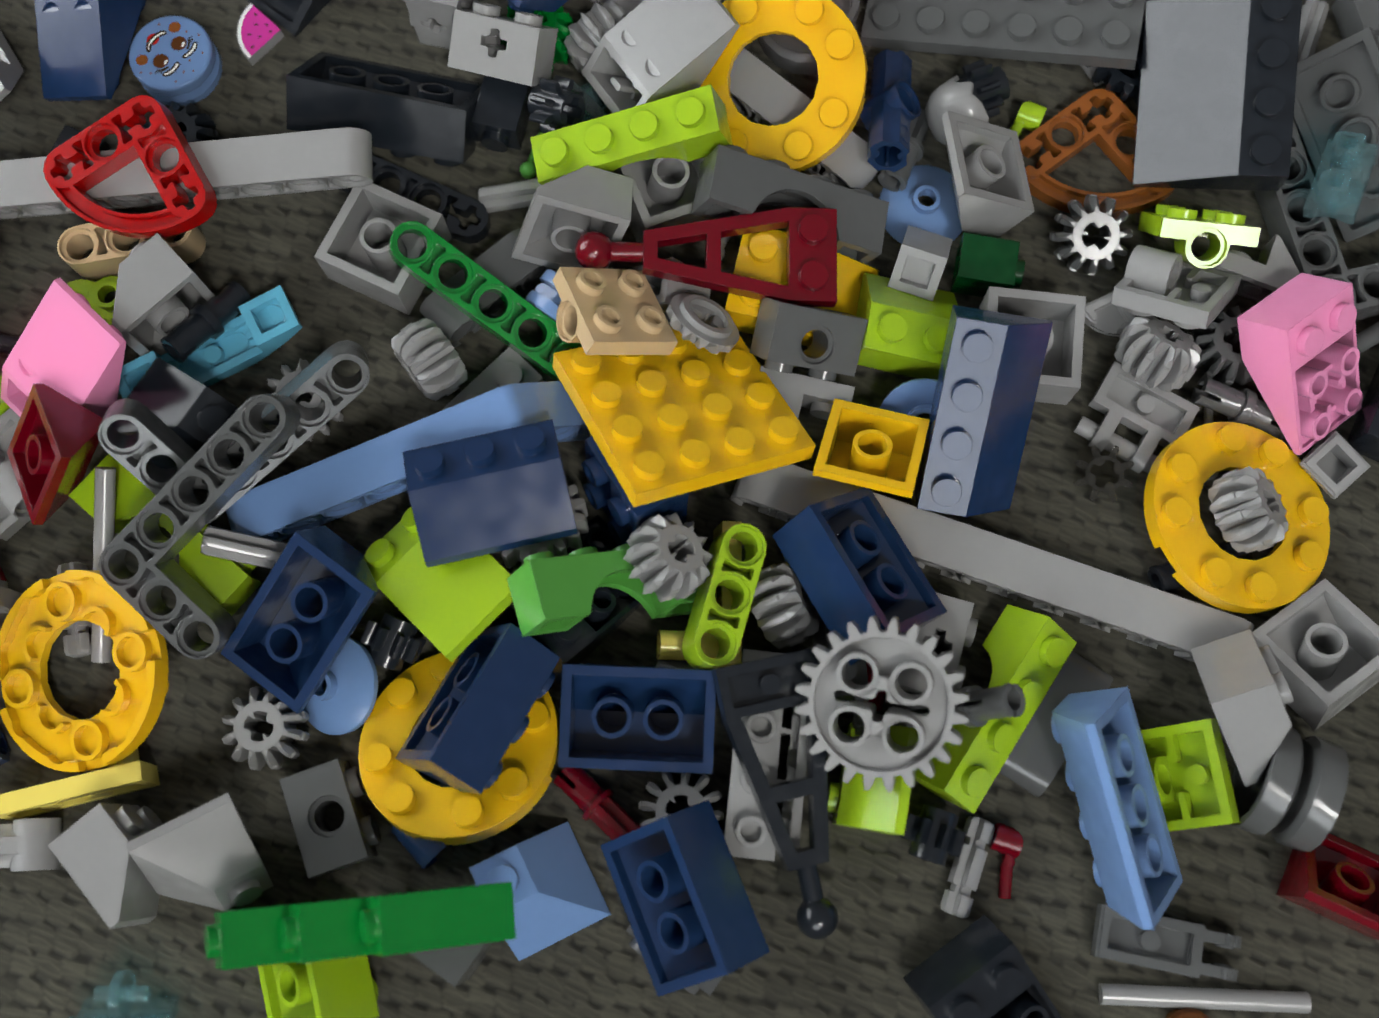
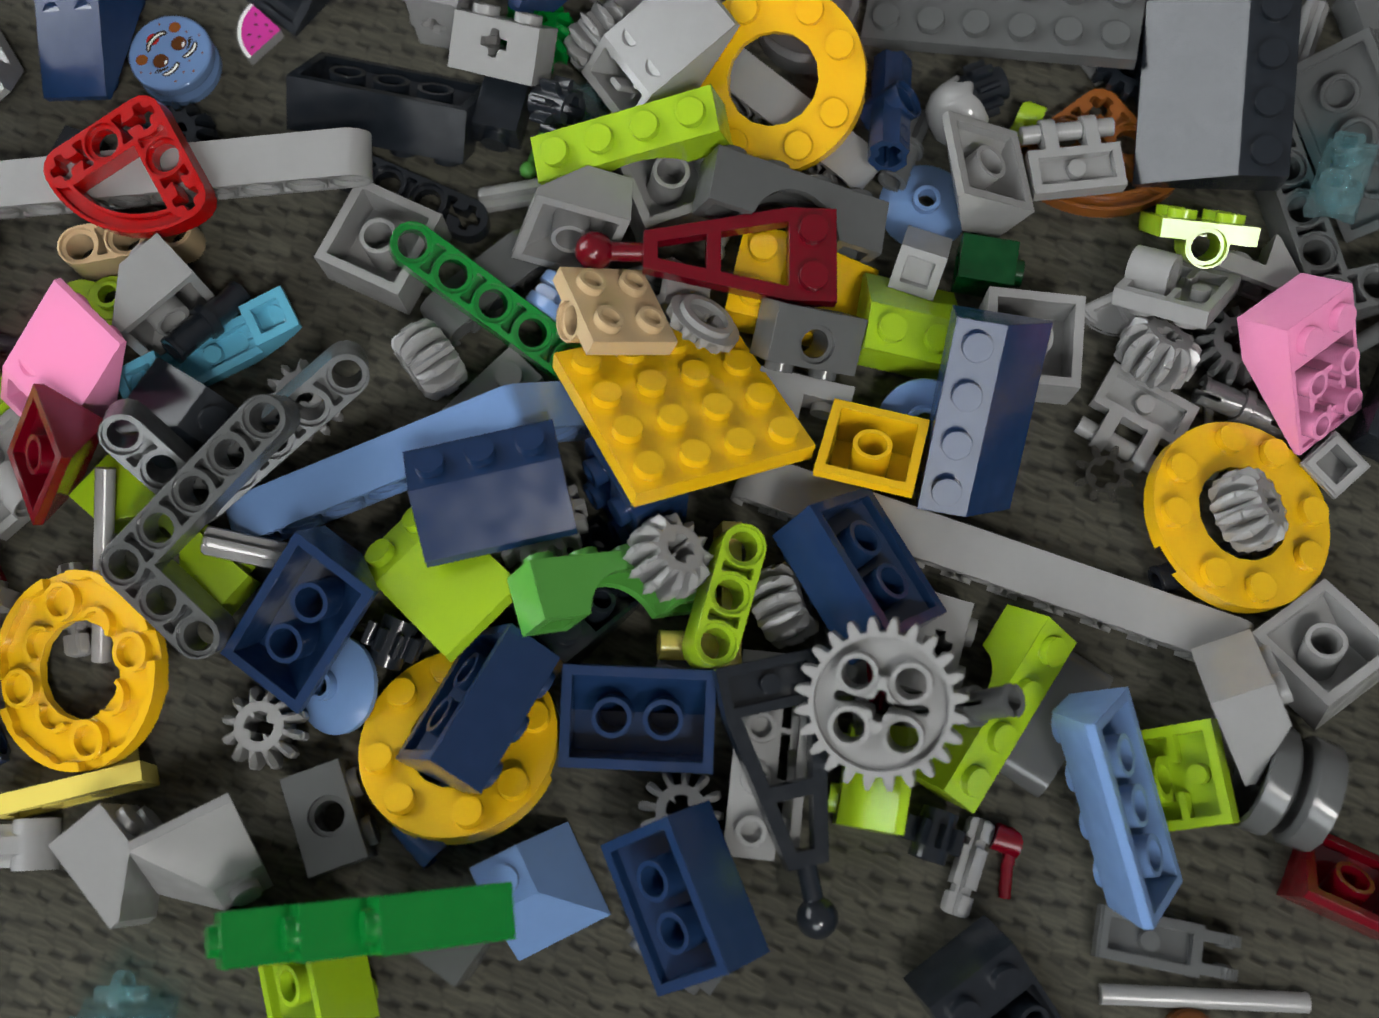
dark red axle [553,767,641,840] -> none
dark grey gear [1050,194,1133,275] -> none
none -> light grey plate [1019,114,1128,202]

